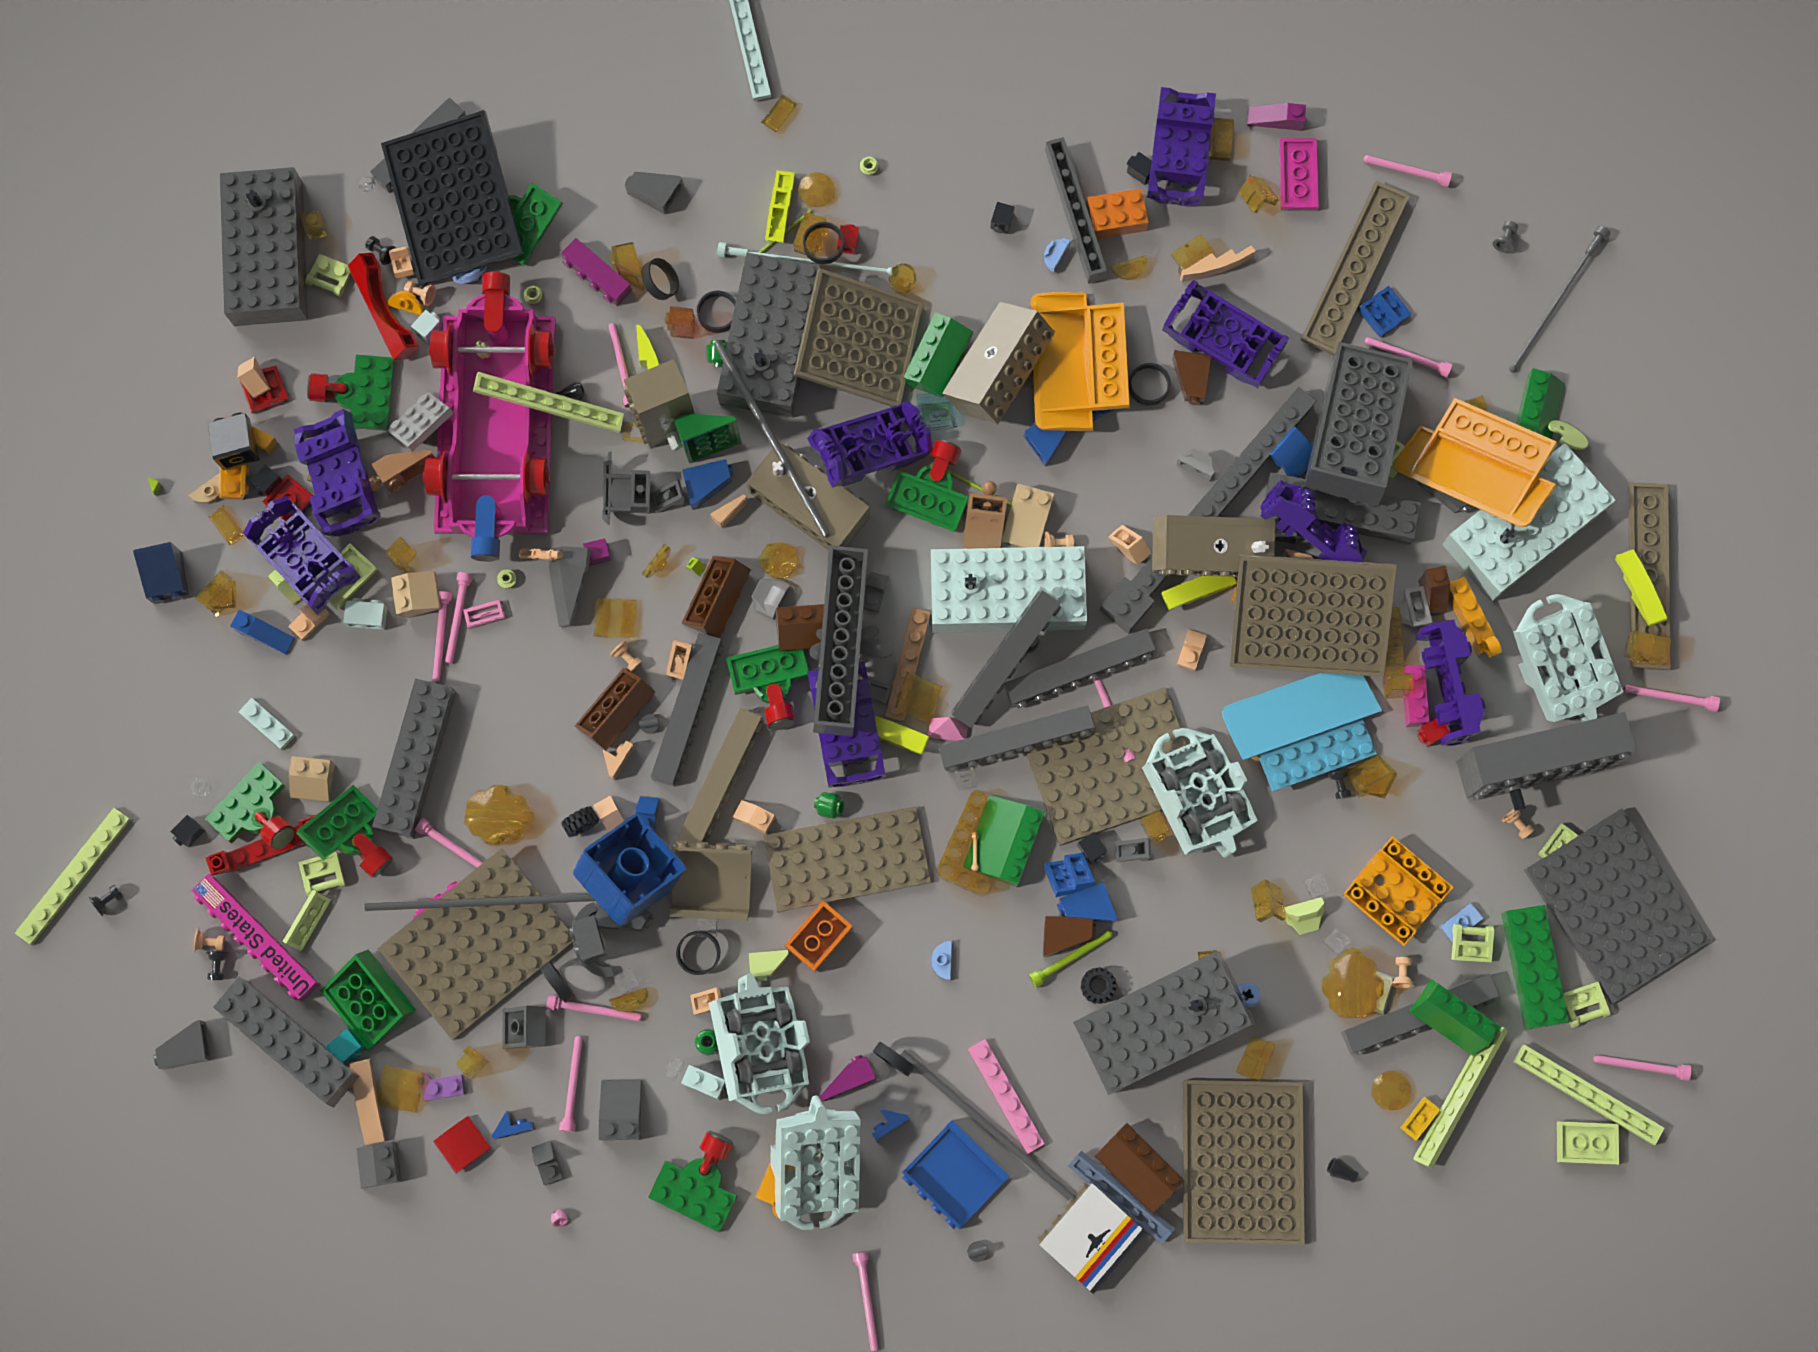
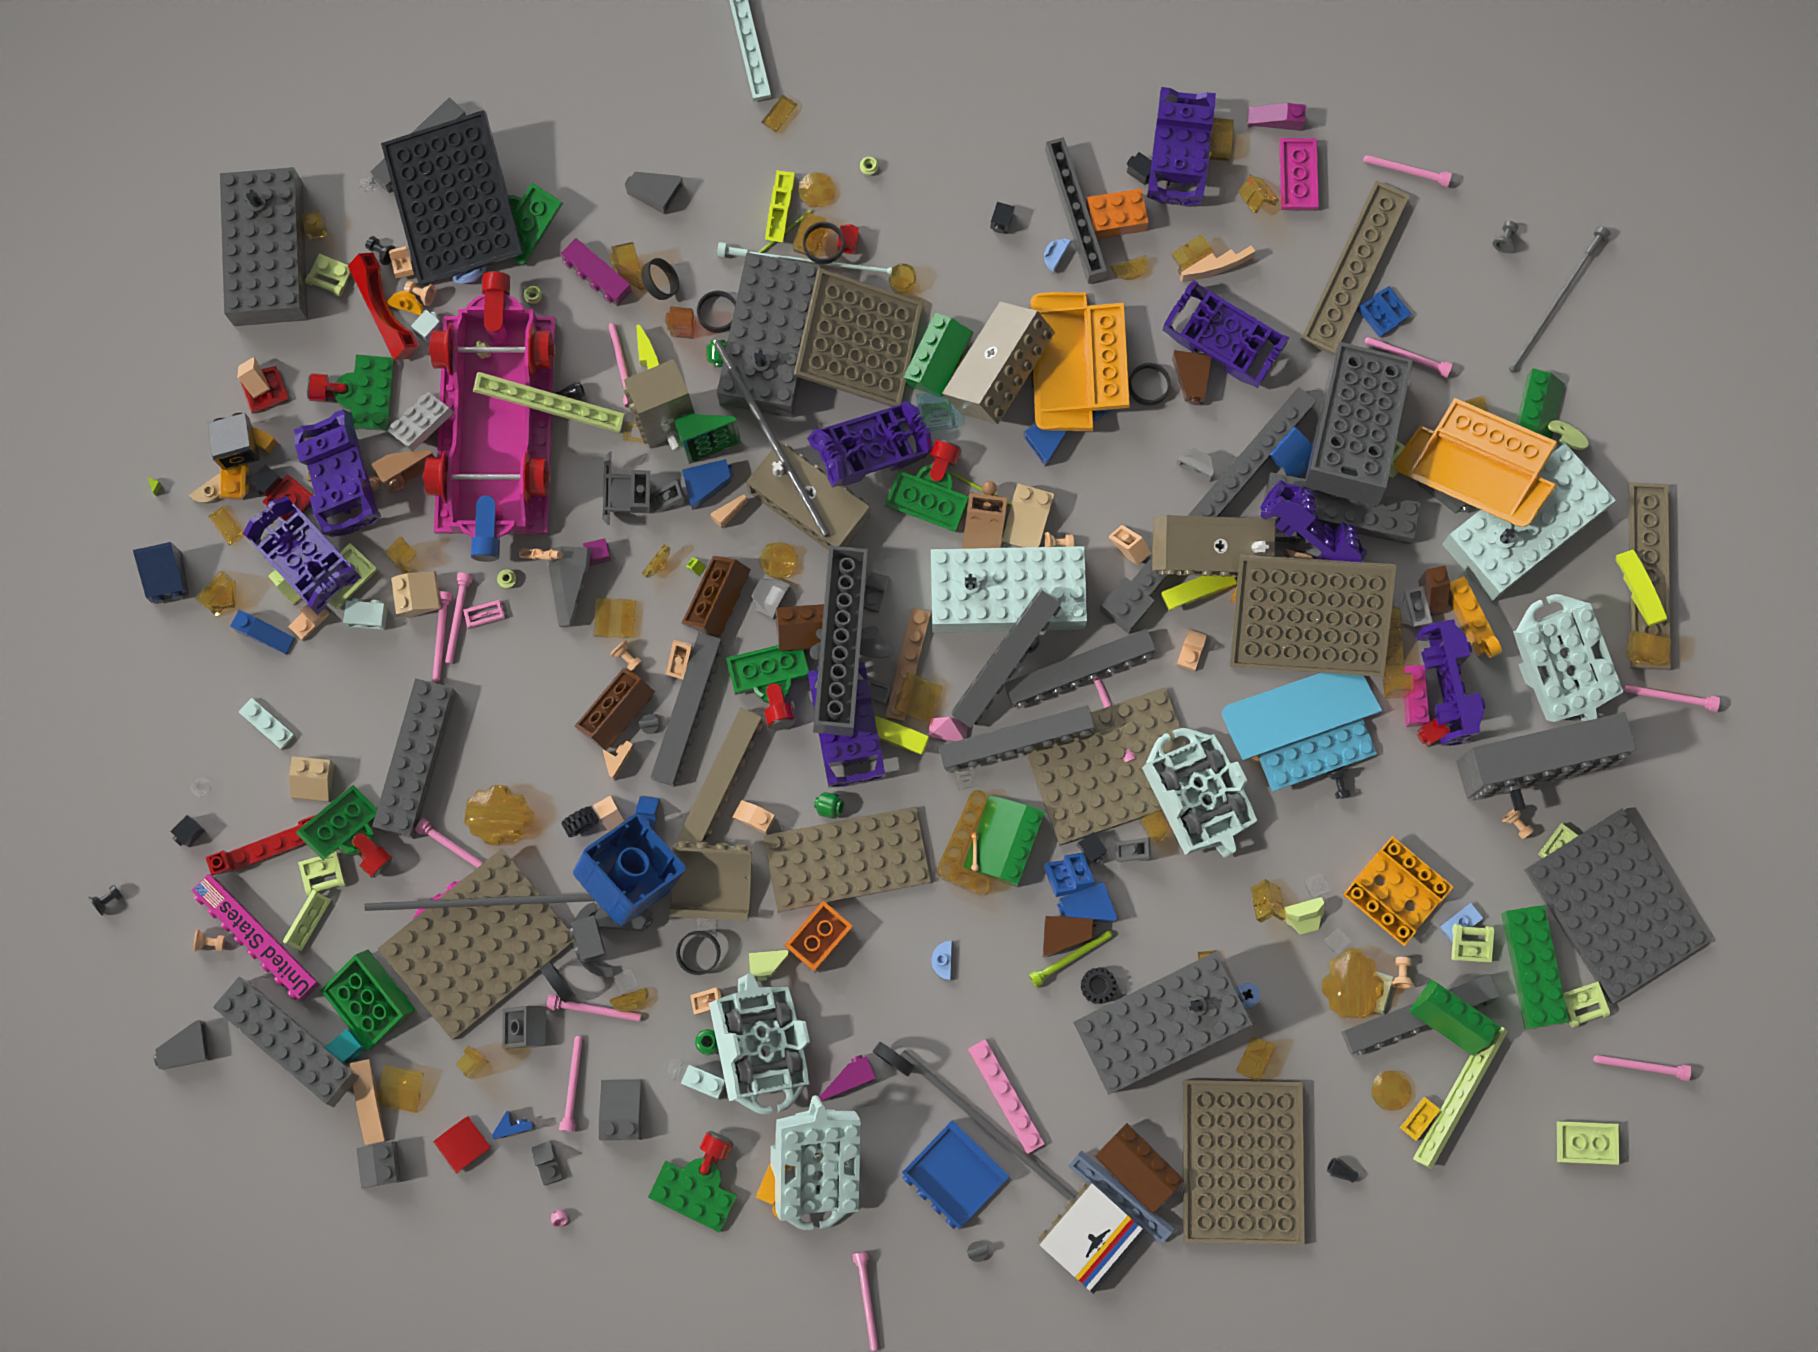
yellowish green plate [15,808,131,945] -> none
plate [205,762,295,850] -> none
black piece [205,951,230,980] -> none
medium lavender hinge [415,1073,465,1101] -> none
blue slope [872,1109,910,1141] -> none
clear yellow slope [1347,754,1397,799] -> none
yellowish green plate [1513,1045,1664,1146] -> none

